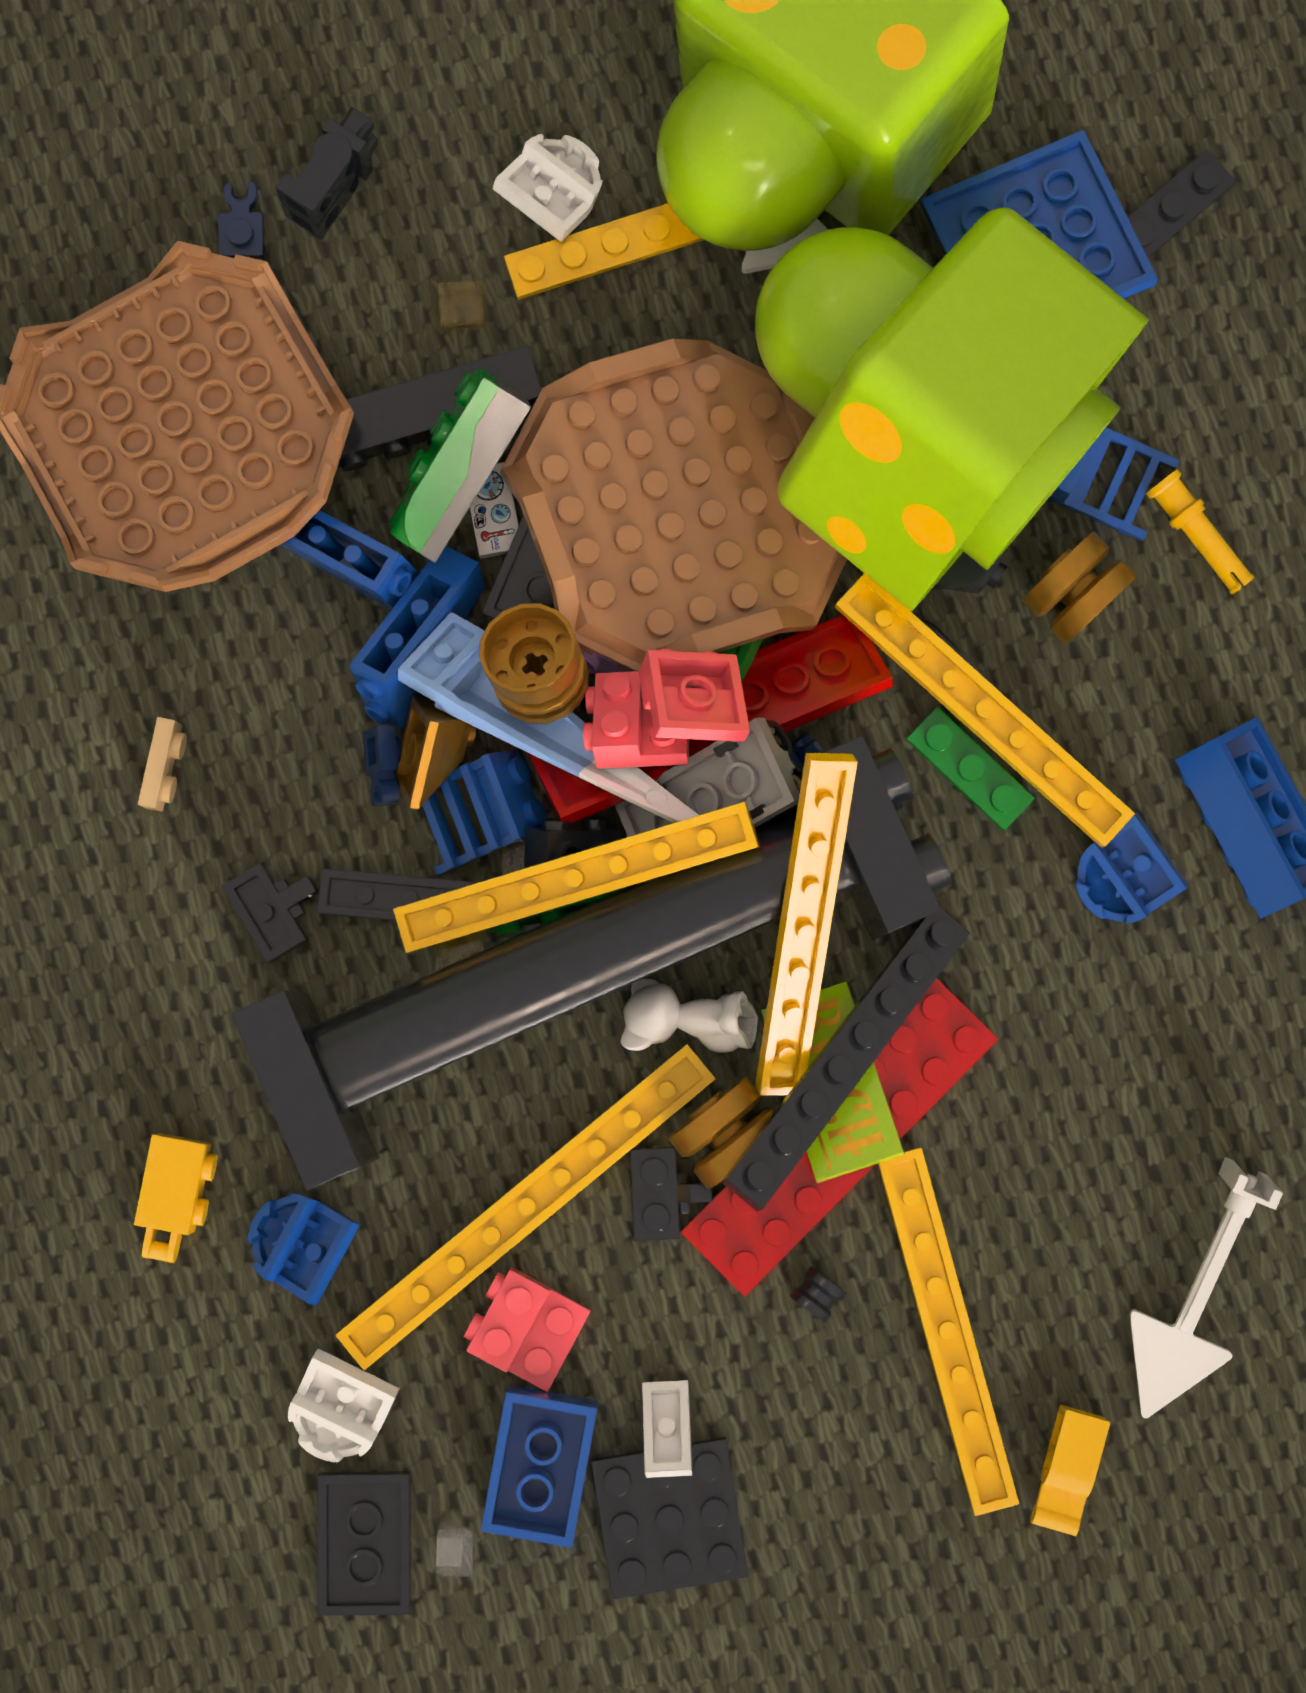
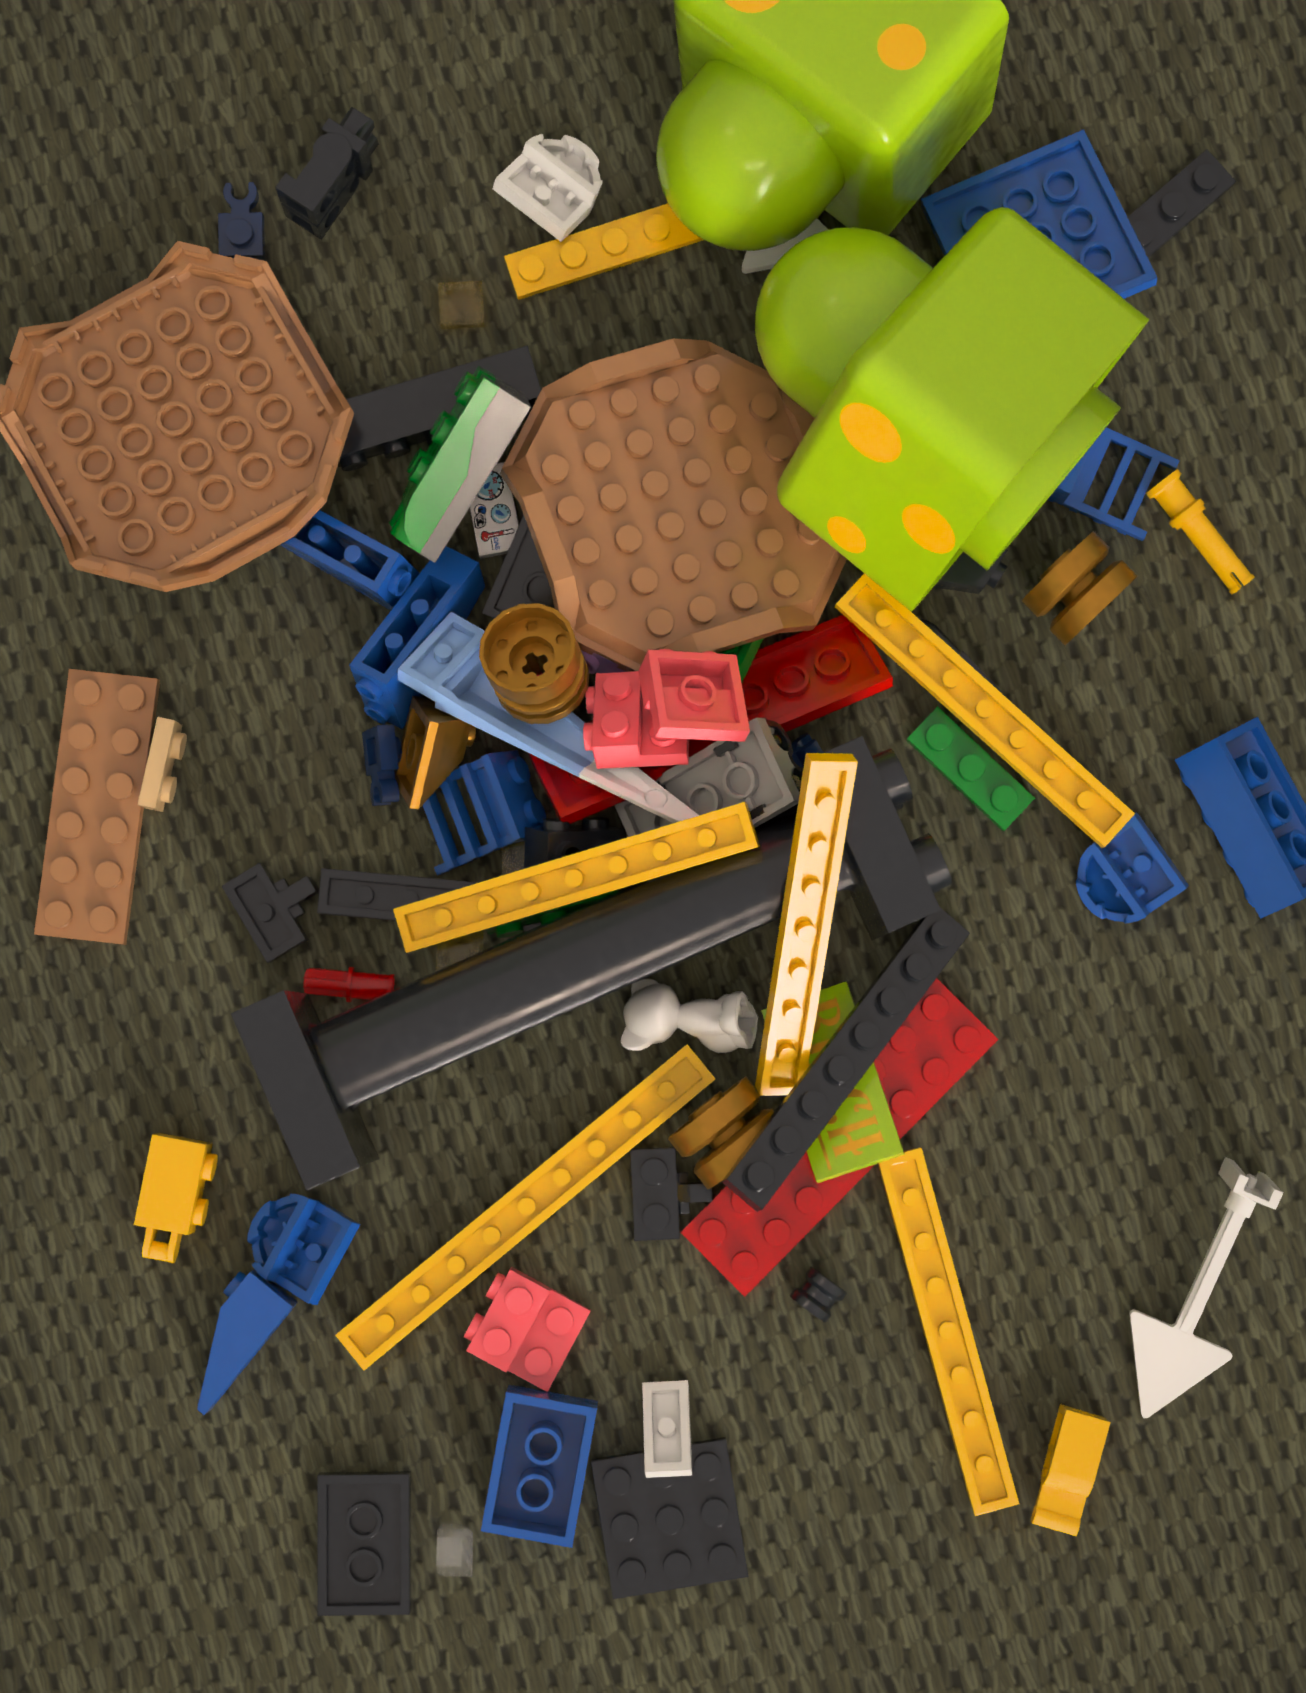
white slope [288,1349,400,1462] -> none
none -> medium nougat plate [34,669,160,945]
none -> blue slope [197,1269,298,1415]
none -> red axle [303,967,395,1002]

